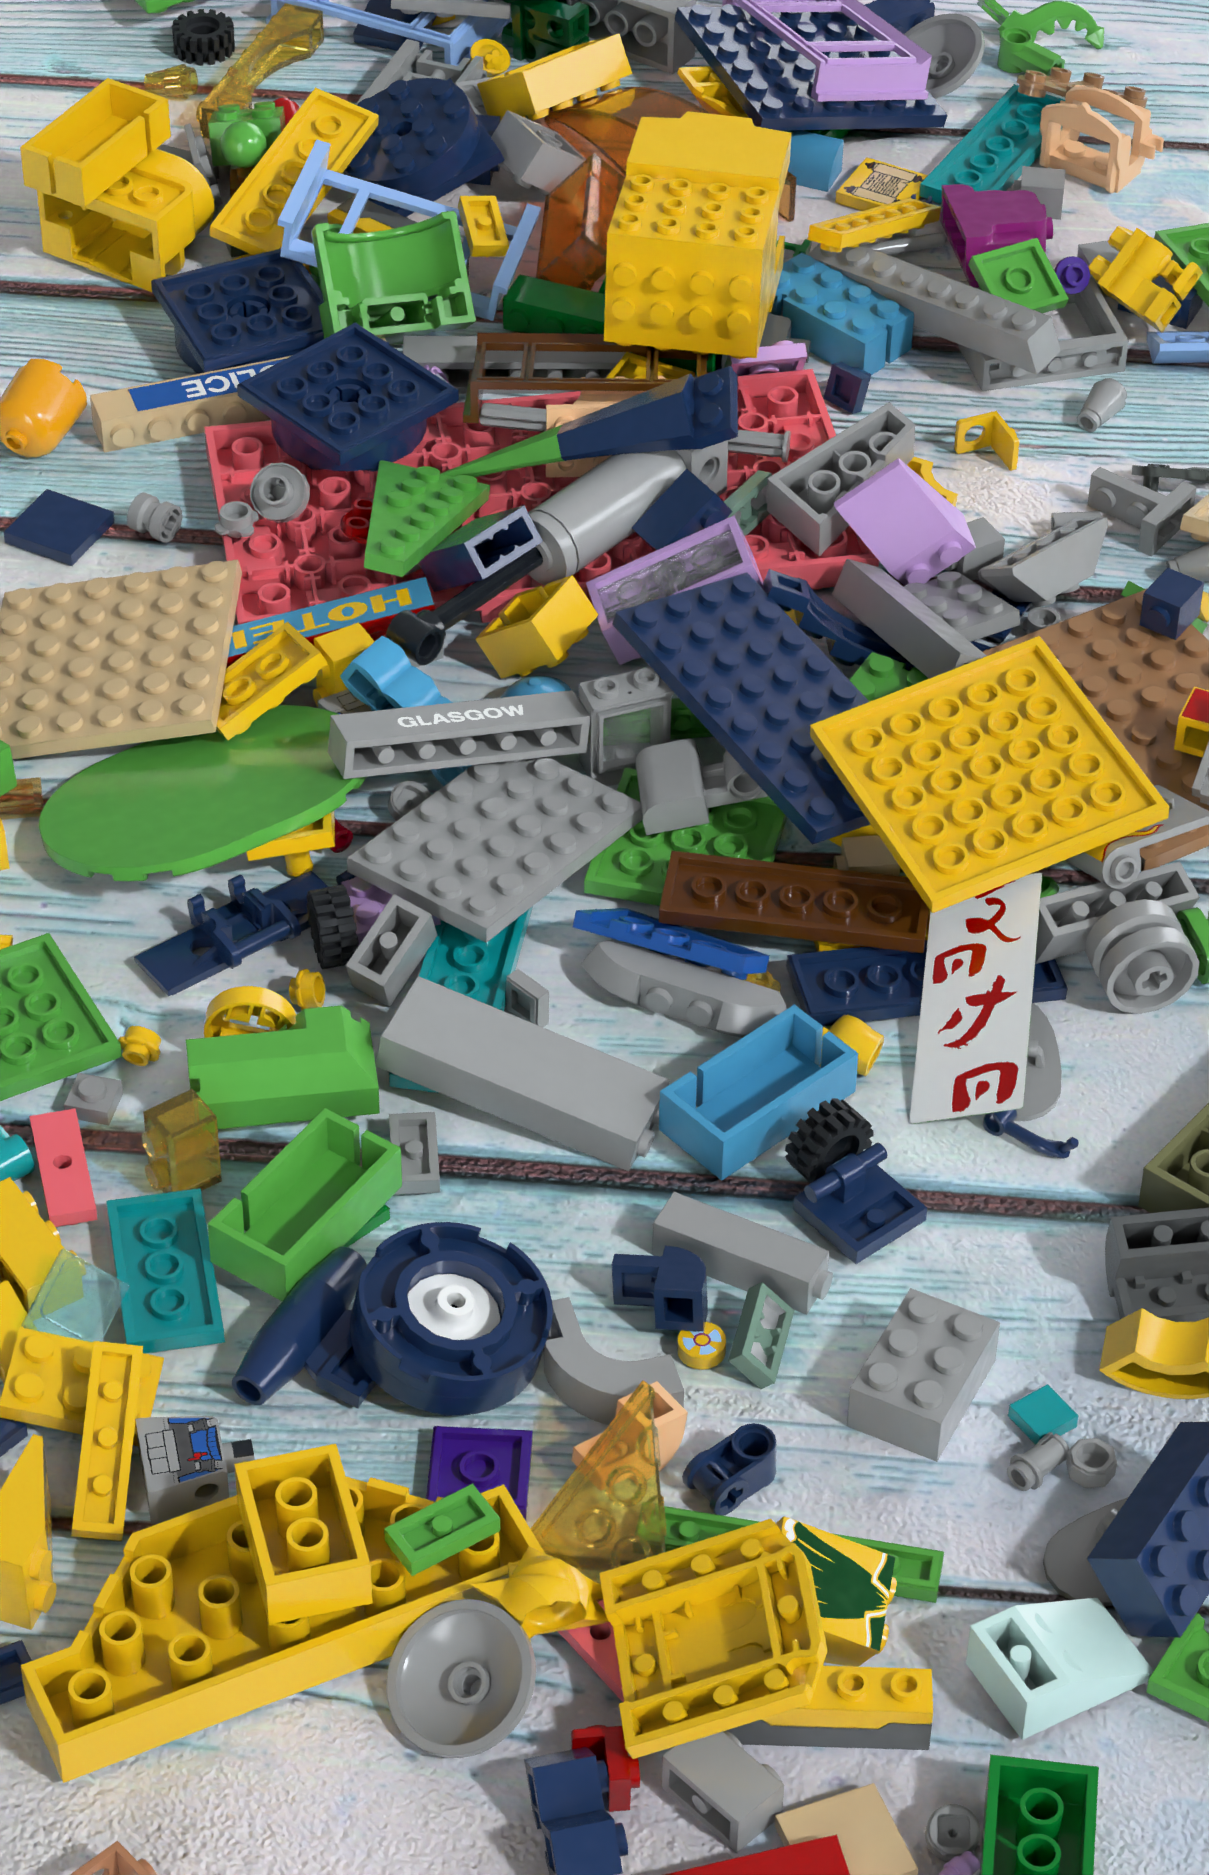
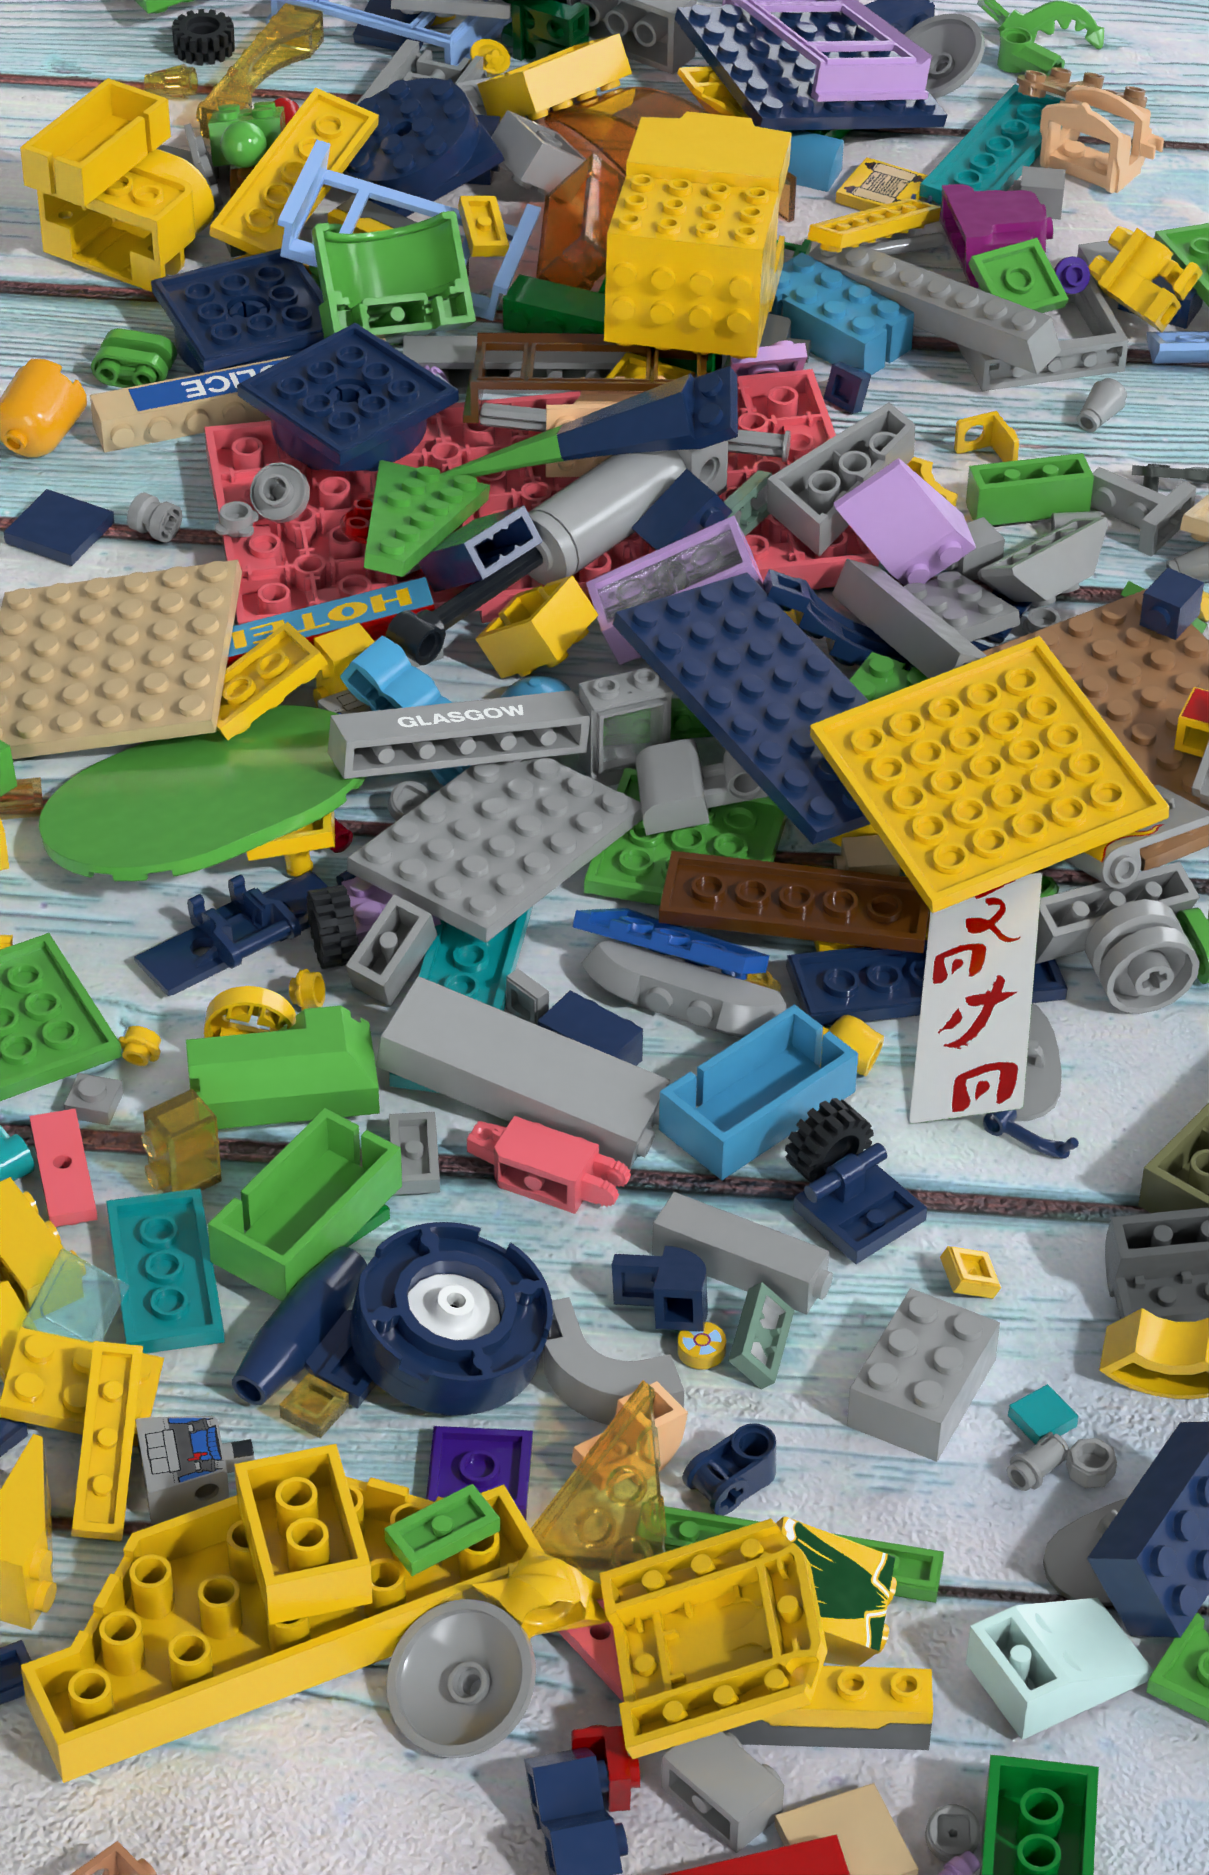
none -> bright green brick [91,328,177,388]
none -> clear yellow plate [279,1373,349,1439]
none -> coral hinge [467,1116,631,1214]
none -> dark blue brick [537,990,643,1066]
none -> yellow tile [940,1246,1001,1299]
none -> bright green brick [966,453,1094,526]

